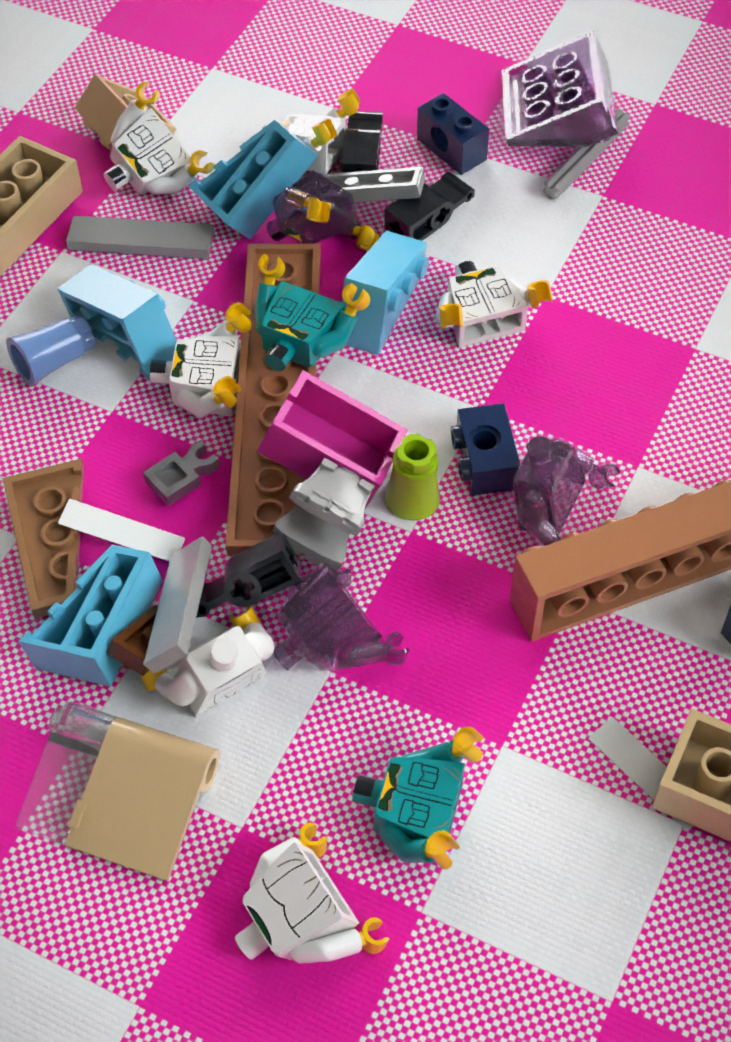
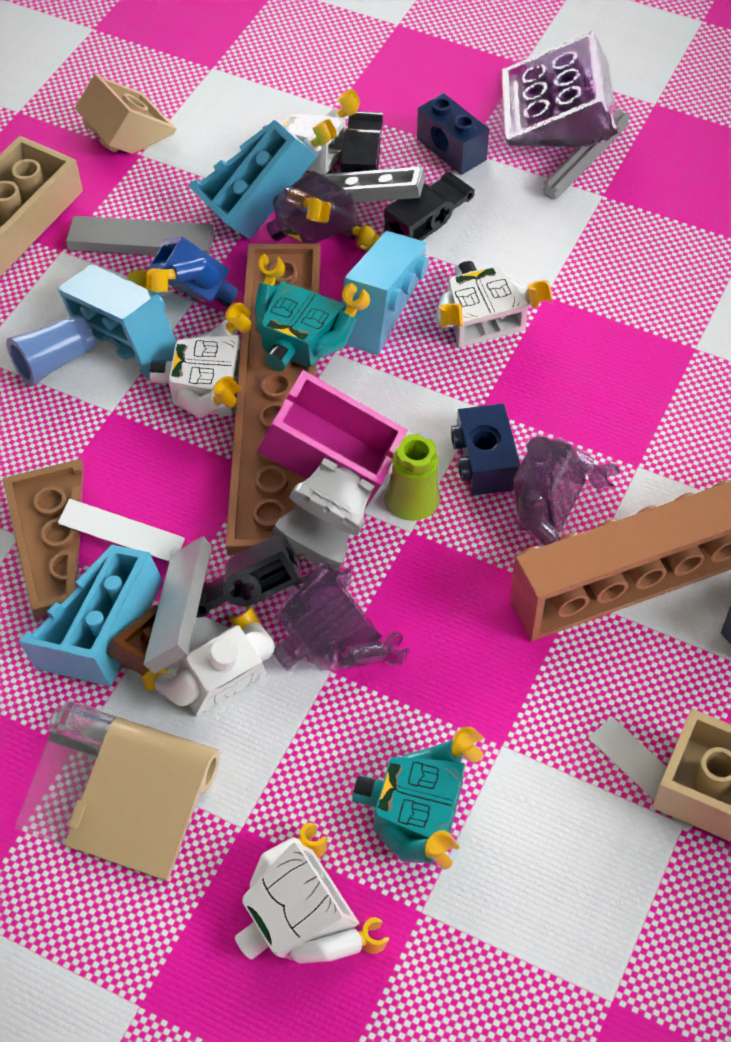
white torso [103,82,214,195] -> none
flat silver plate [143,440,220,507] -> none
none -> blue torso [127,236,239,307]

